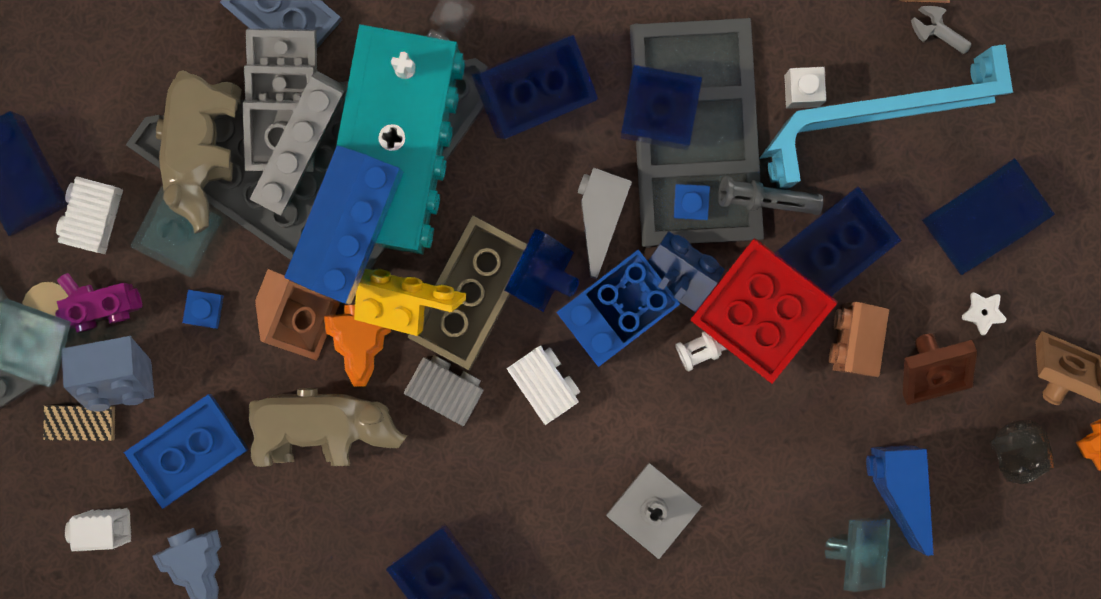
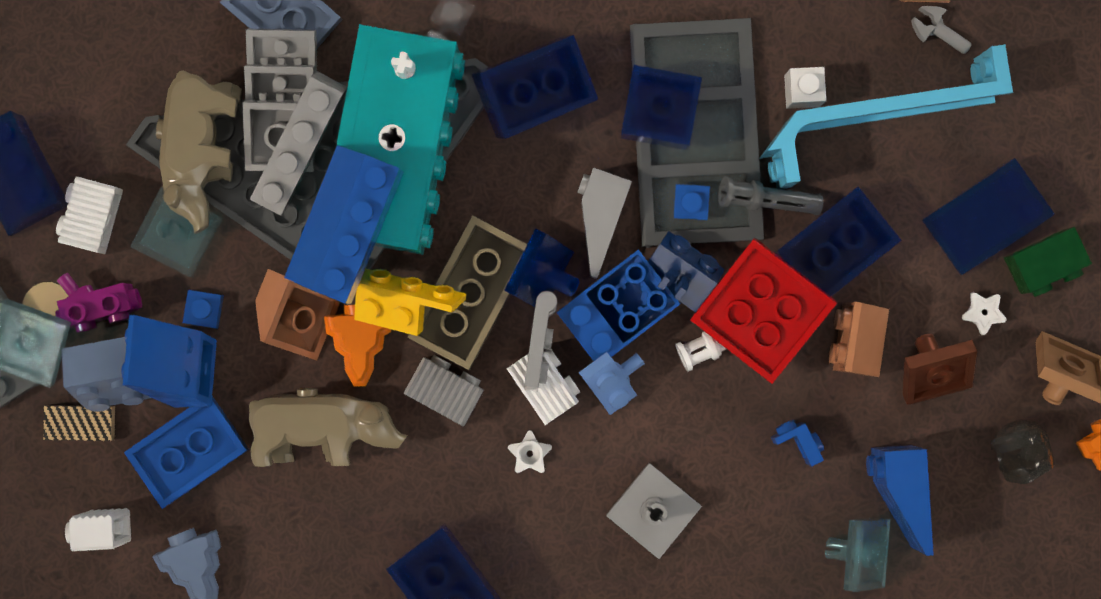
none -> blue slope [121,315,217,408]
none -> white plate [508,431,552,473]
none -> light grey plate [524,291,557,392]
none -> medium blue plate [579,352,645,415]
none -> blue bracket [771,420,824,467]
none -> dark green brick [1004,227,1092,297]

